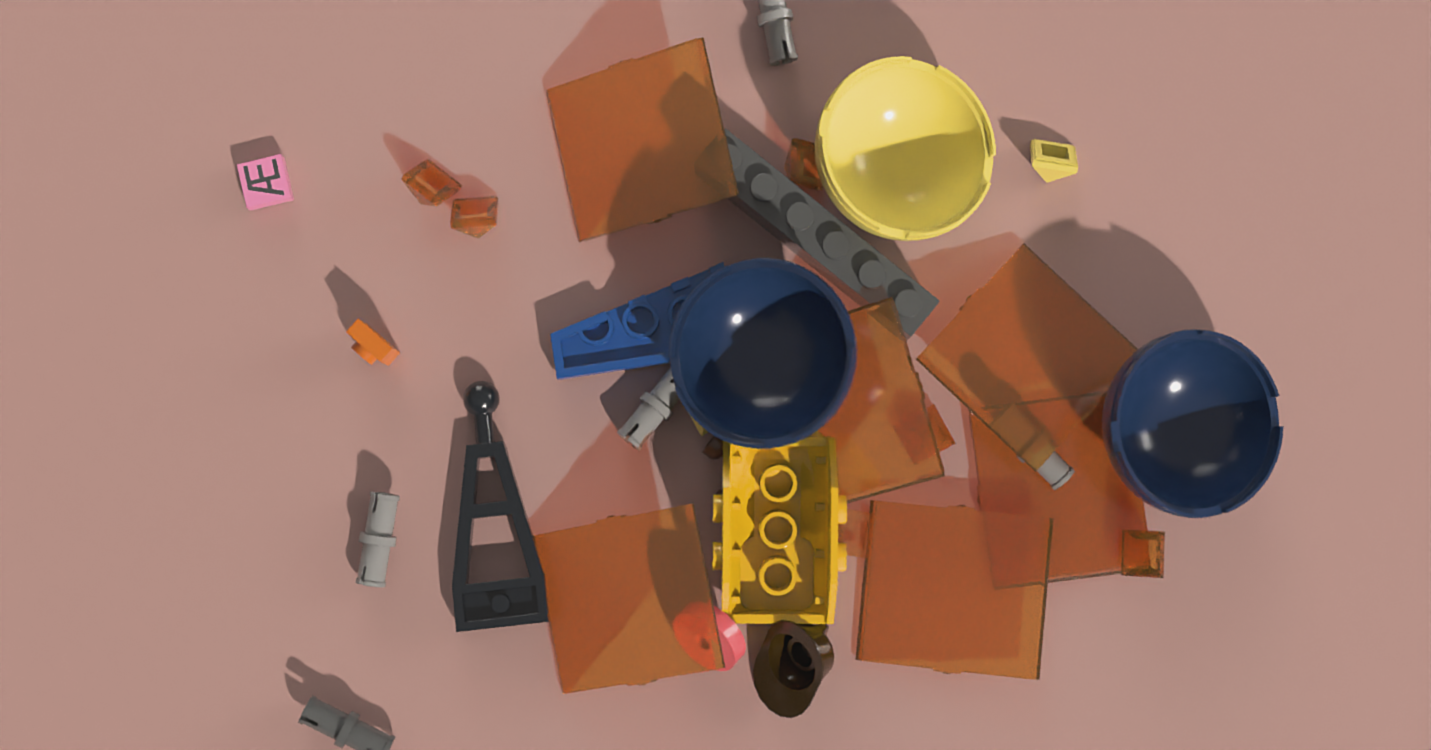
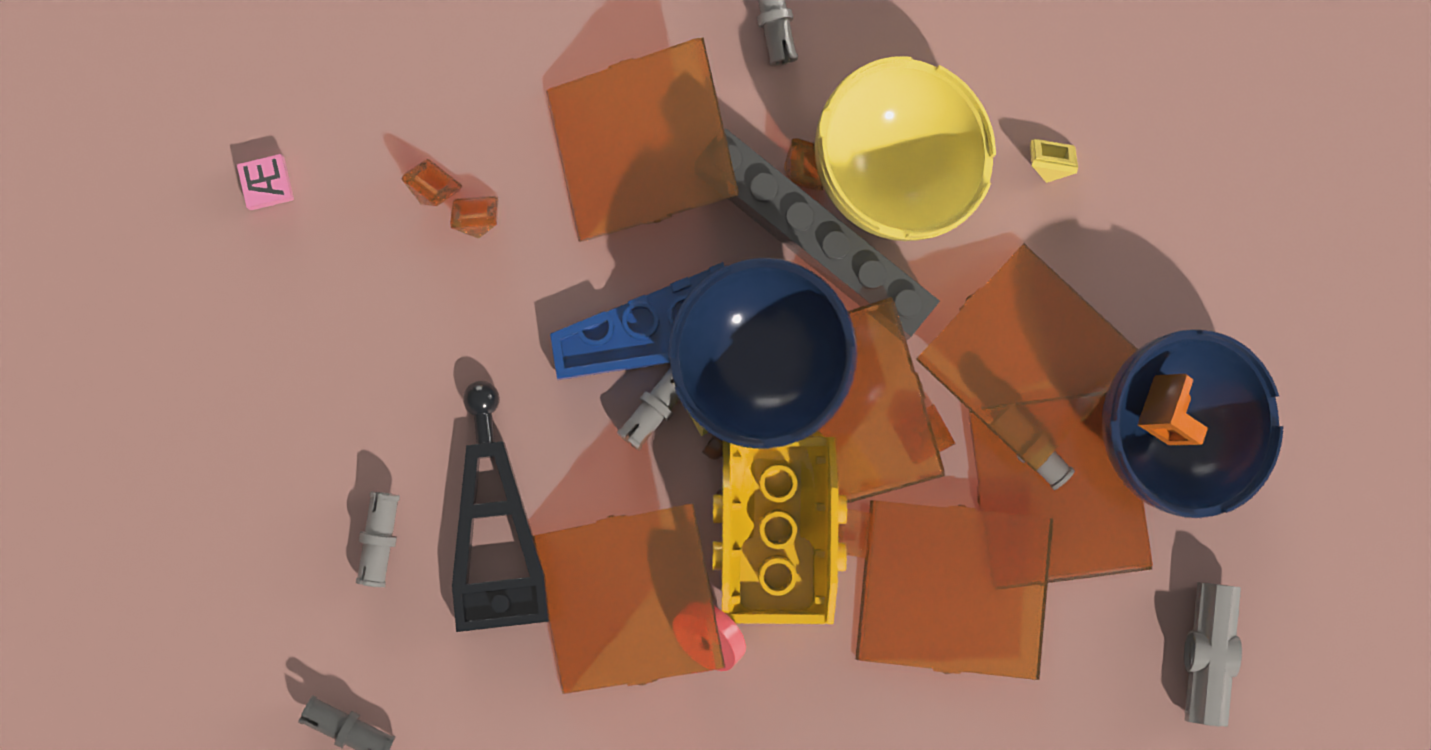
orange plate [346,318,400,366] -> none
dark brown piece [753,620,835,718] -> none
clear orange slope [1121,530,1165,578] -> none
none -> orange panel [1137,374,1208,445]
none -> light grey piece [1184,582,1242,727]

